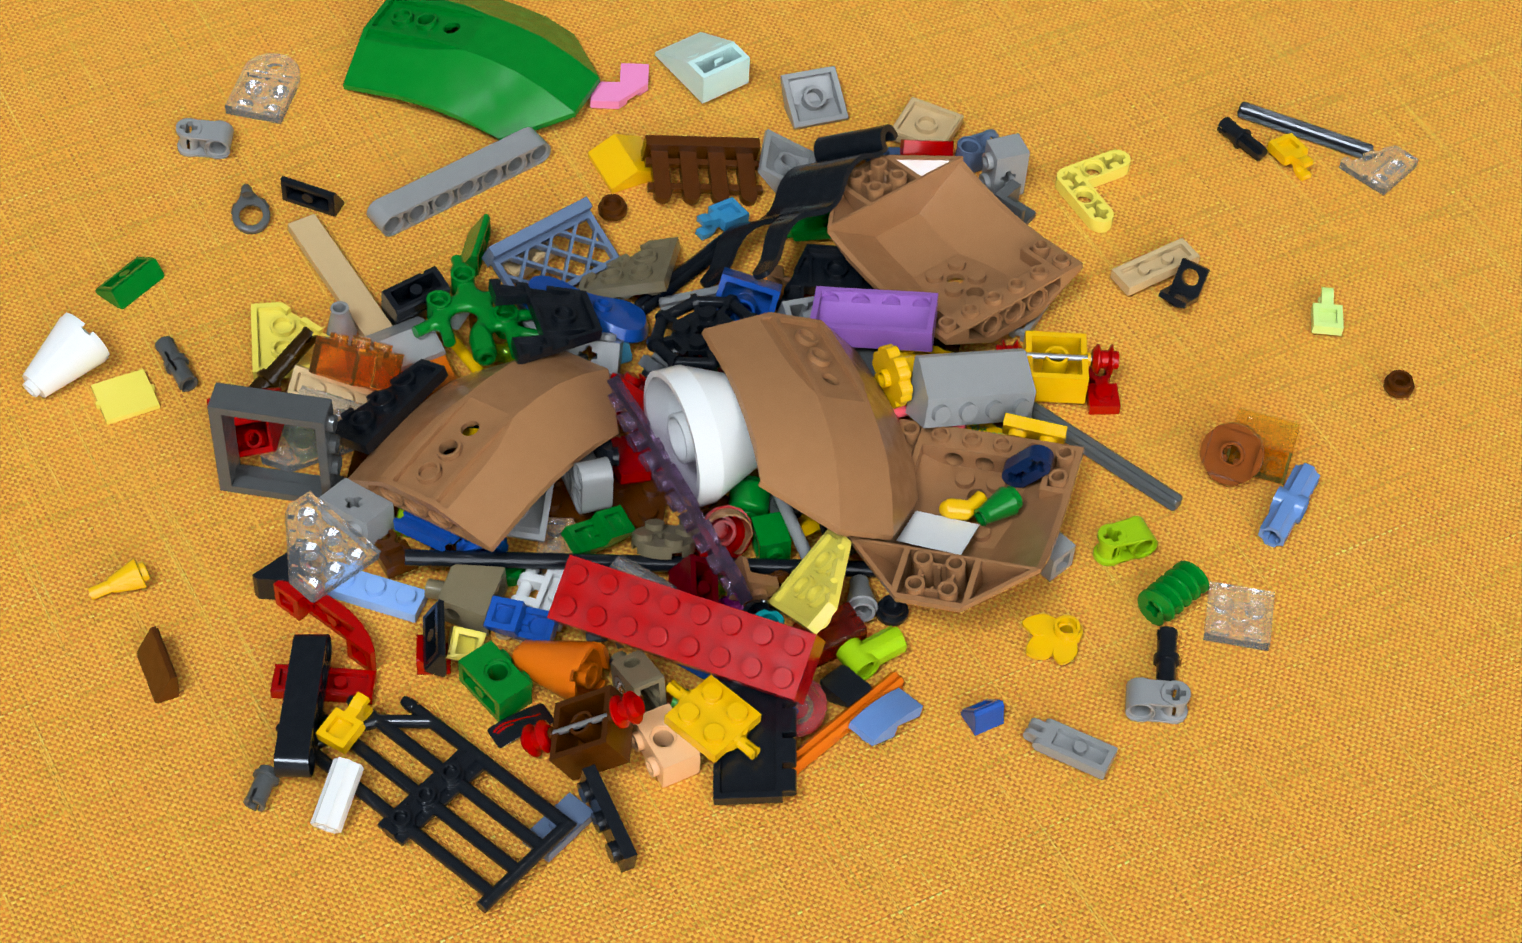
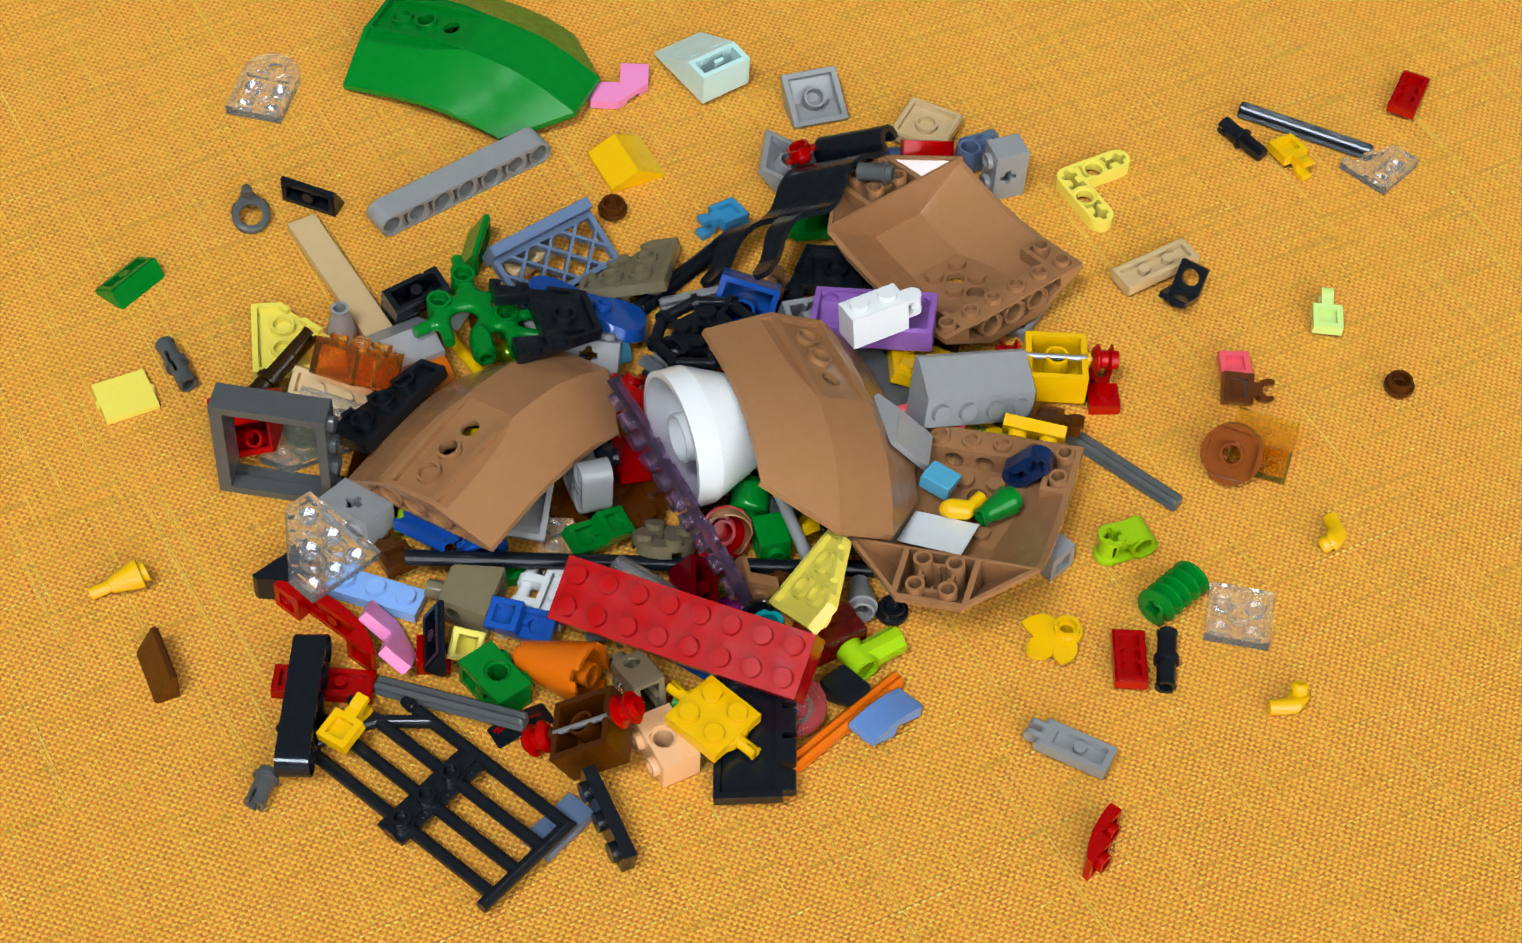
white cone [22,312,110,398] -> none
light grey piece [176,118,234,159] -> none
white axle [310,757,364,834] -> none
reddish brown fence [641,135,763,206] -> none
yellow plant [872,344,915,409] -> none
blue slope [960,699,1004,736] -> none
dark grey panel [994,179,1036,224] -> none
light grey piece [1125,677,1191,724] -> none
medium blue piece [1258,463,1320,548] -> none
none -> bright pink tile [358,600,416,675]
none -> dark grey axle [374,675,529,732]
none -> red plate [785,139,817,165]
none -> white brick [838,283,922,350]
none -> dark grey pin [856,161,895,185]
none -> light grey slope [873,393,933,471]
none -> medium azure slope [918,460,962,500]
none -> reddish brown plate [1028,402,1085,438]
none -> red slope [1082,803,1122,881]
none -> red plate [1110,629,1149,690]
none -> coral plate [1217,351,1252,382]
none -> reddish brown plate [1220,371,1275,406]
none -> yellow arm [1266,680,1310,716]
none -> yellow arm [1318,512,1347,553]
none -> red plate [1386,70,1430,120]

